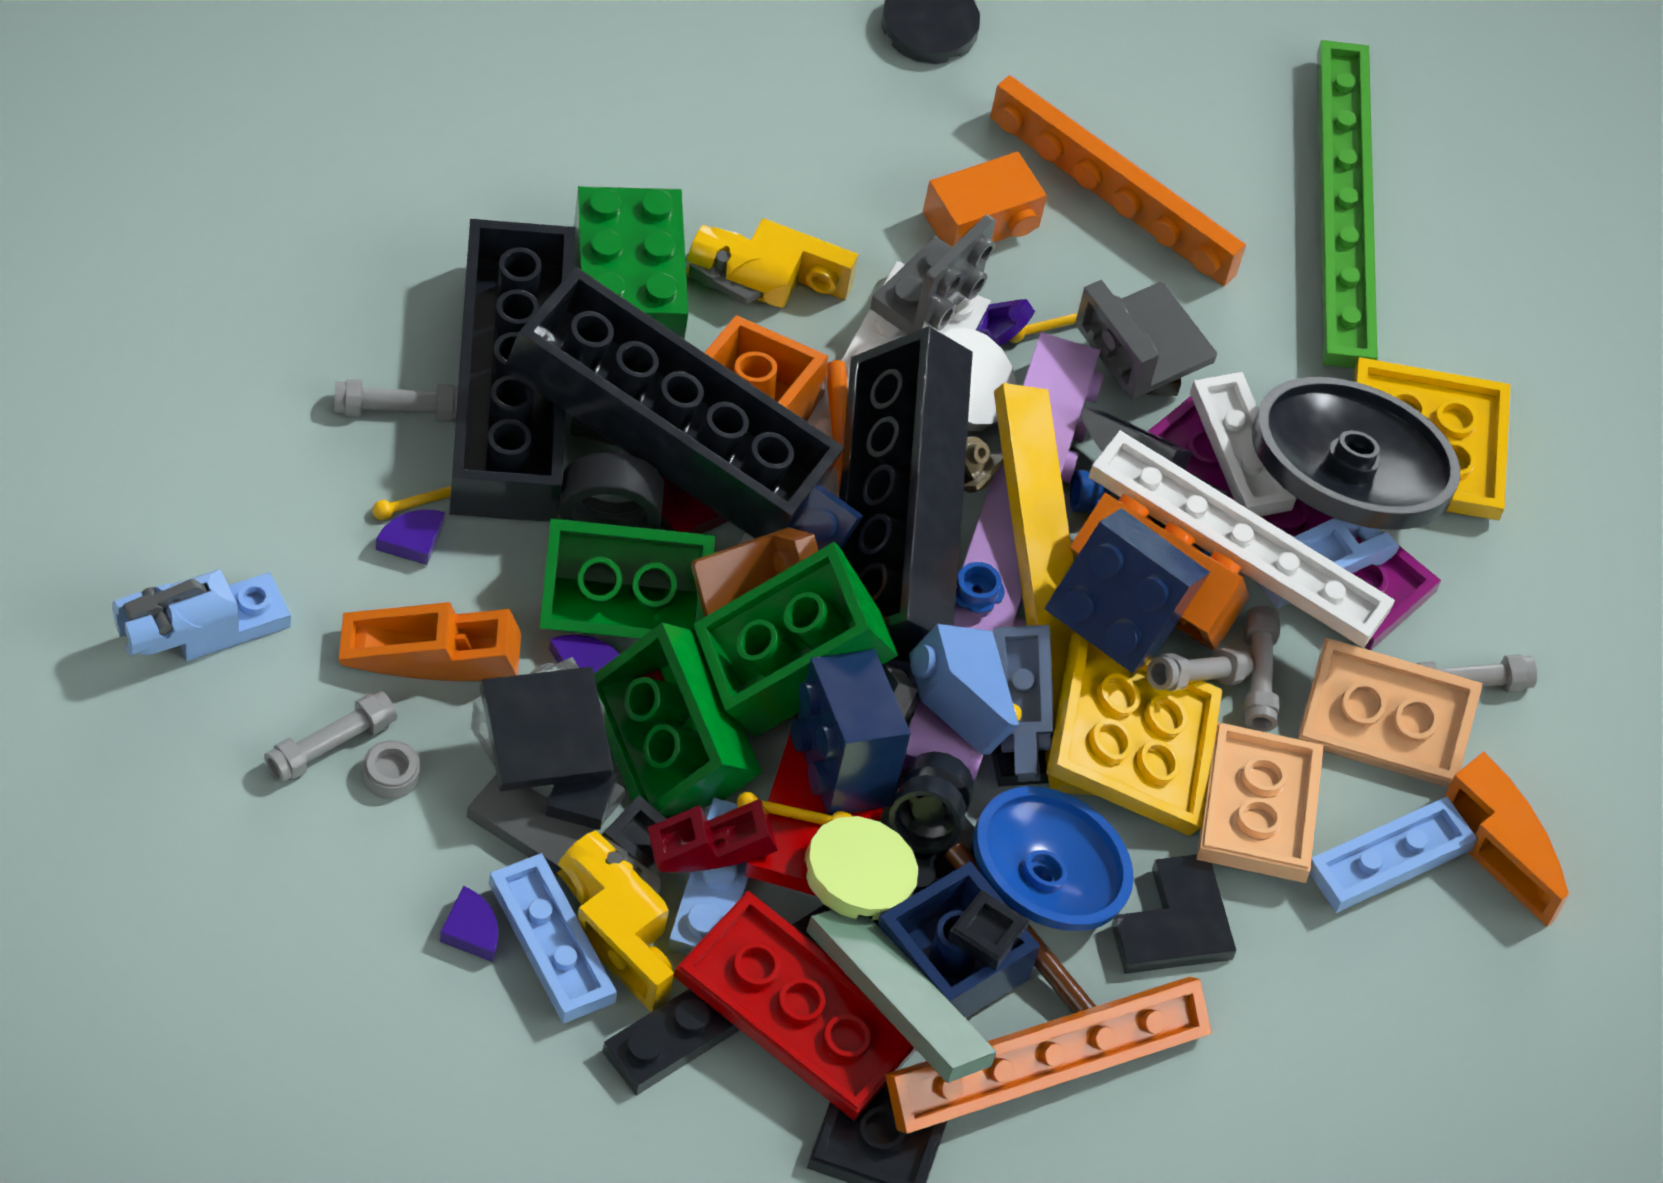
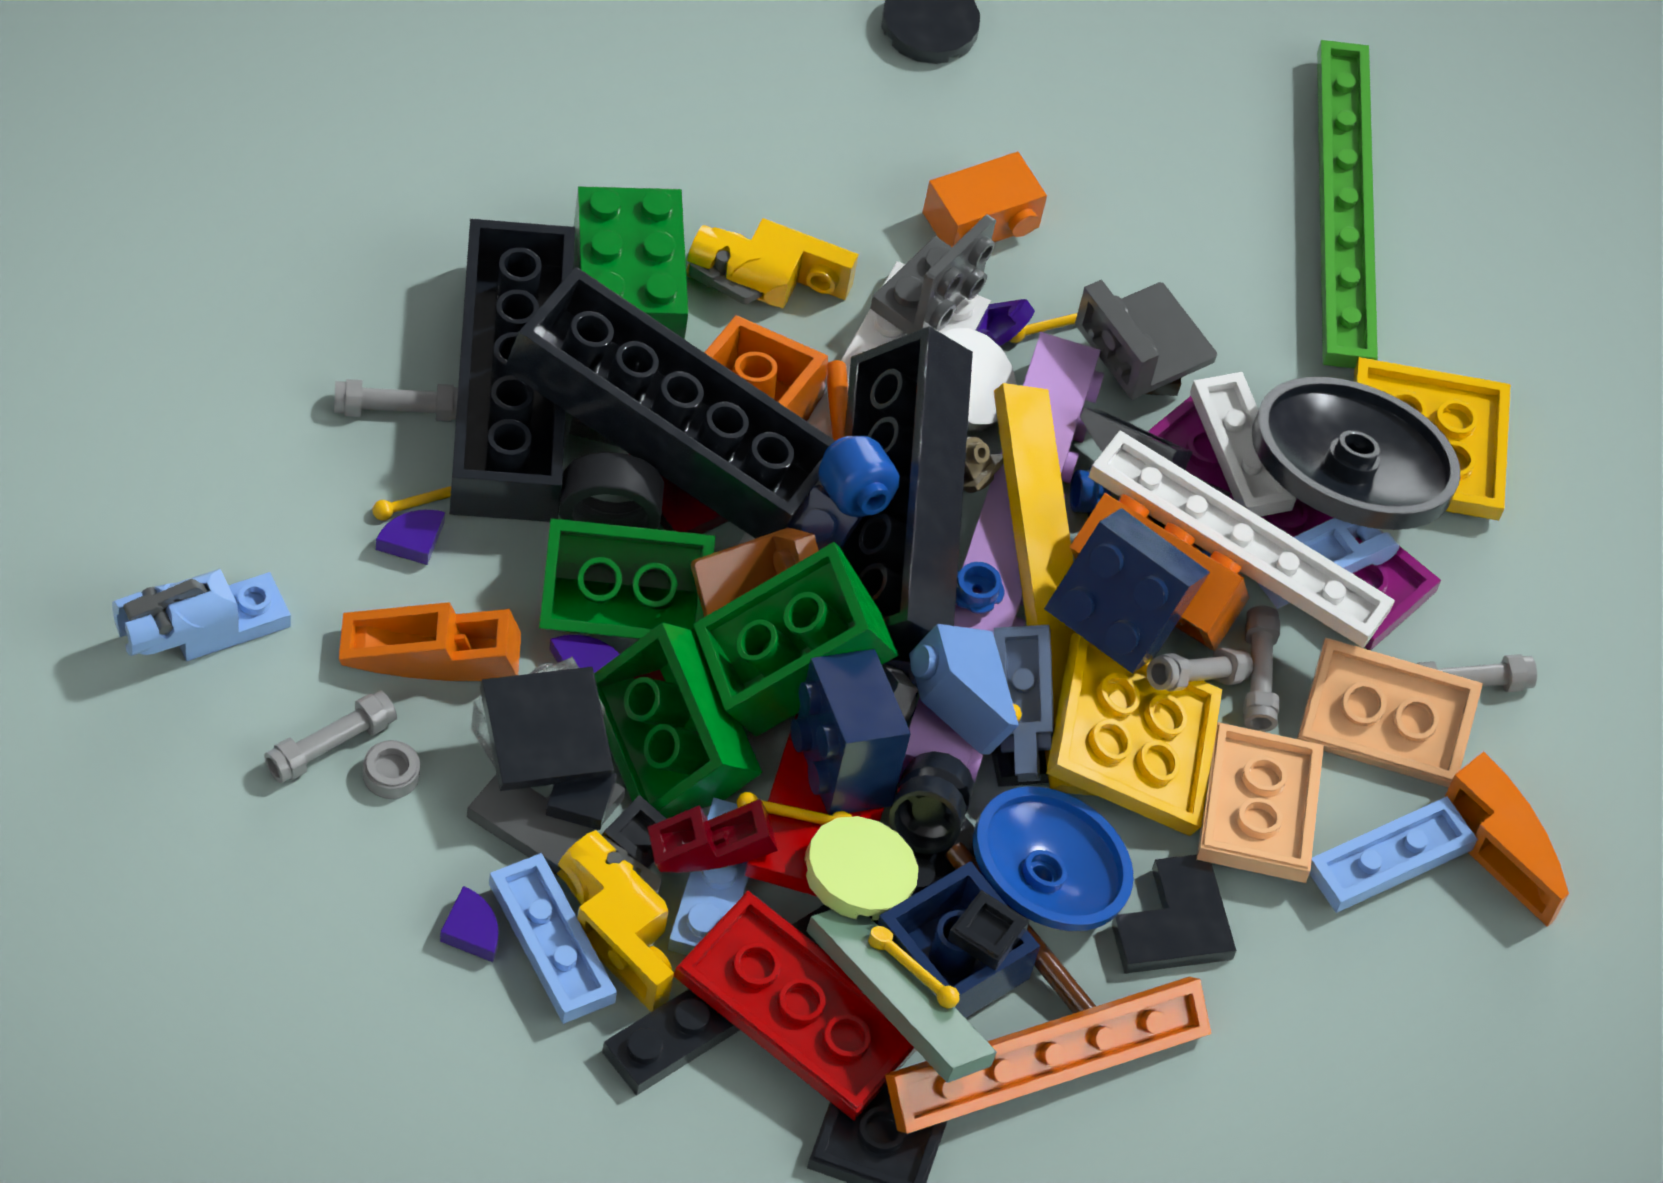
orange plate [990,75,1246,287] -> none
none -> blue head [818,436,899,517]
none -> yellow hinge [868,926,960,1009]

